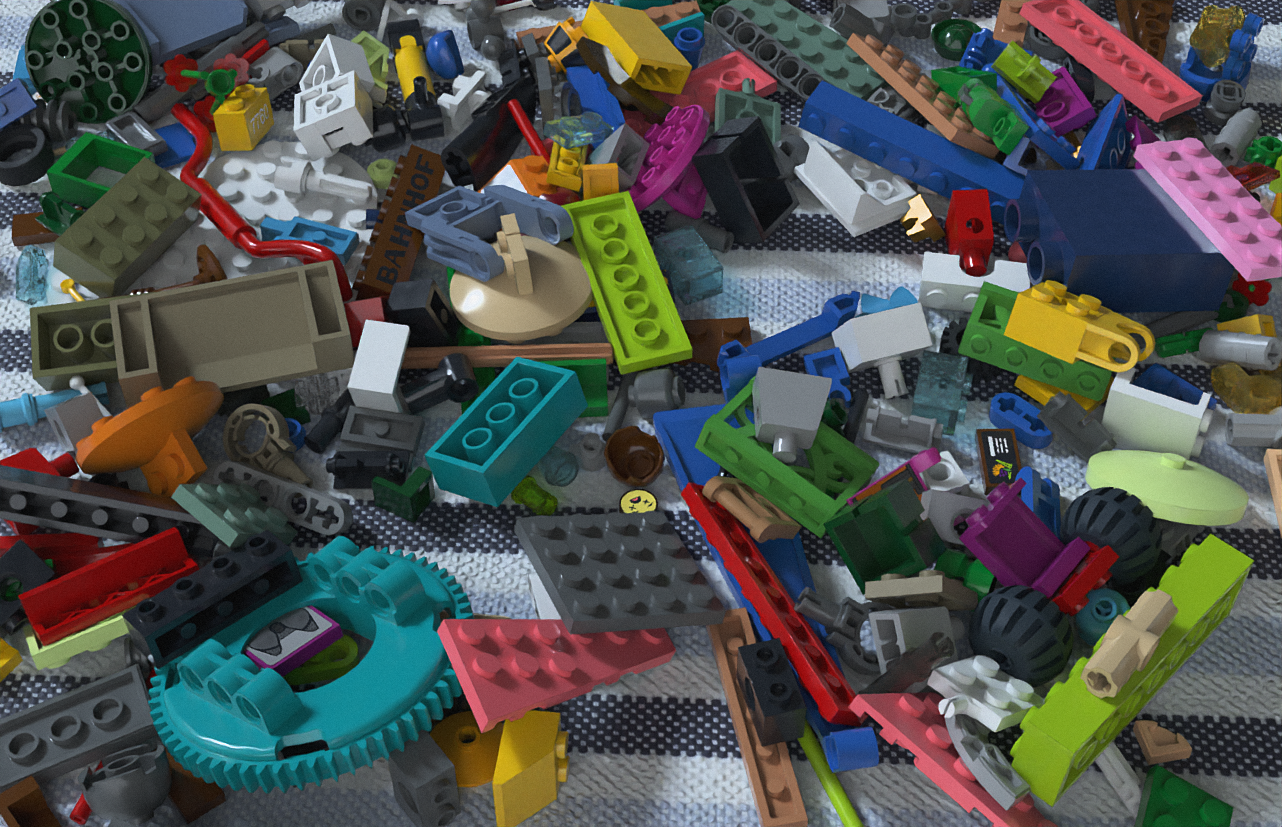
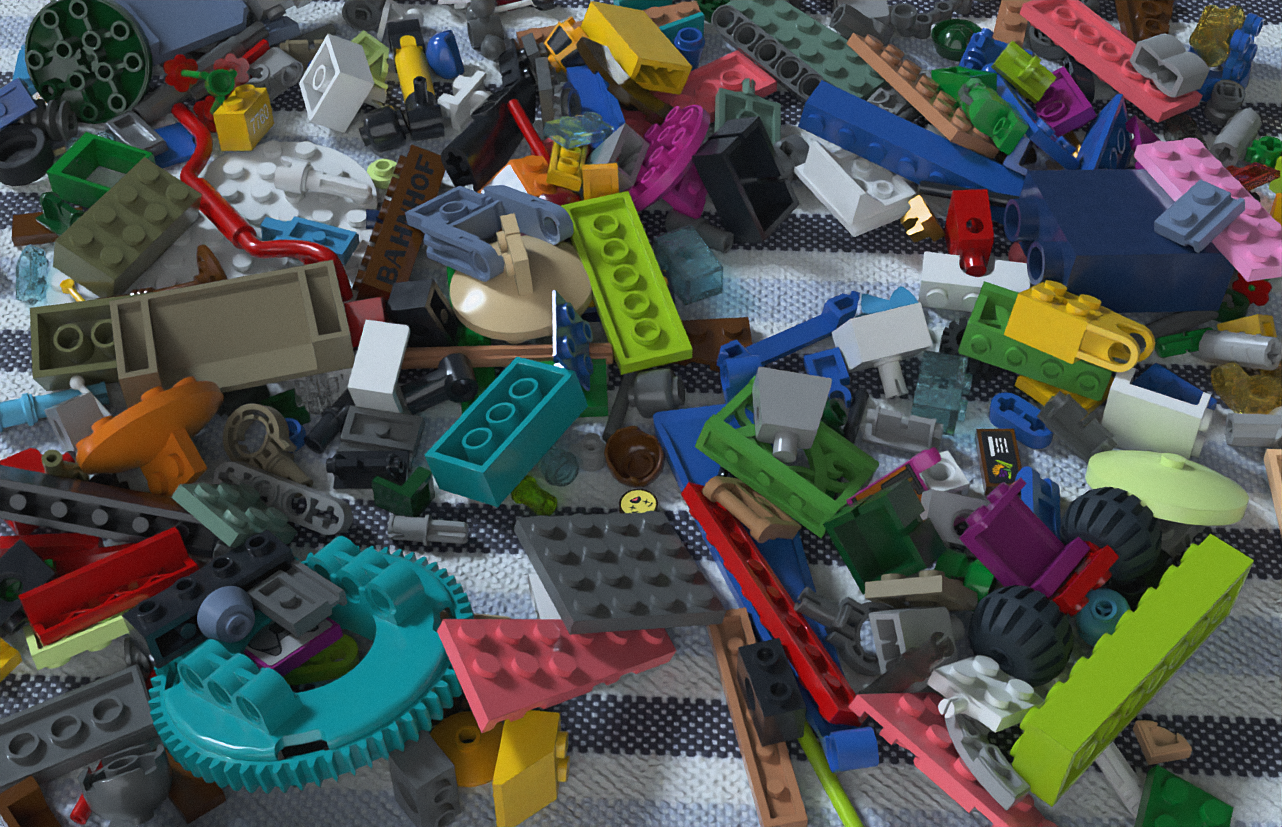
white piece [294,70,373,161] -> none
tan piece [1080,589,1179,698] -> none
none -> olive arm [41,449,90,481]
none -> sand blue cone [197,586,255,643]
none -> dark grey plate [247,559,348,637]
none -> light grey axle [388,514,469,546]
none -> blue hinge [552,290,593,391]
none -> black bar [918,180,1020,208]
none -> light grey brick [1130,33,1209,97]
none -> sand blue plate [1154,179,1245,253]

